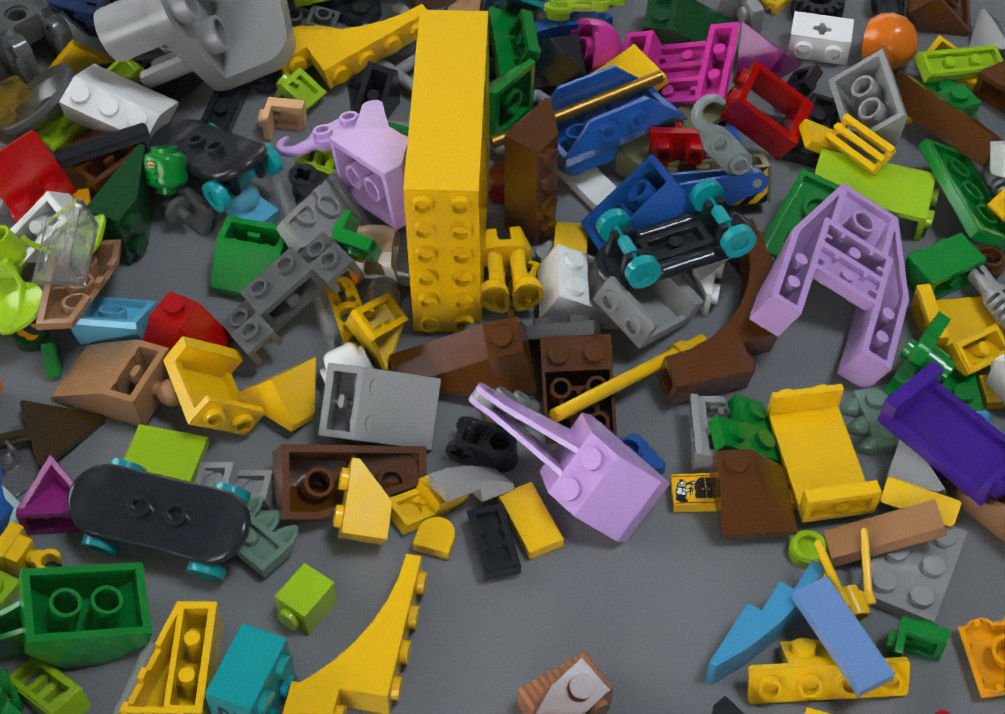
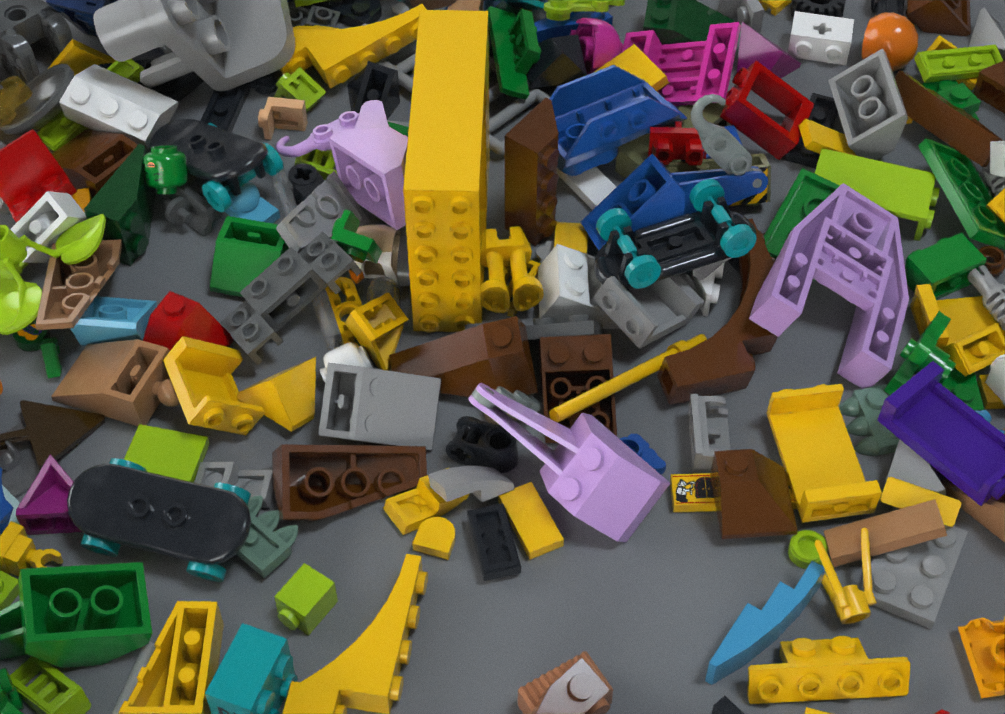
clear slope [32,198,99,286] -> none
black axle [53,122,150,169] -> none
yellow slope [333,458,392,545] -> none
clear red bush [488,161,505,204] -> none
green slope [489,59,535,137] -> none
pearl gold bar [489,70,664,149] -> none
green plate [708,394,780,463] -> none
black plate [786,63,823,96] -> none
medium blue tile [792,576,895,697] -> none
yellow tile [825,113,896,175] -> none
green bracket [884,616,950,662] -> none

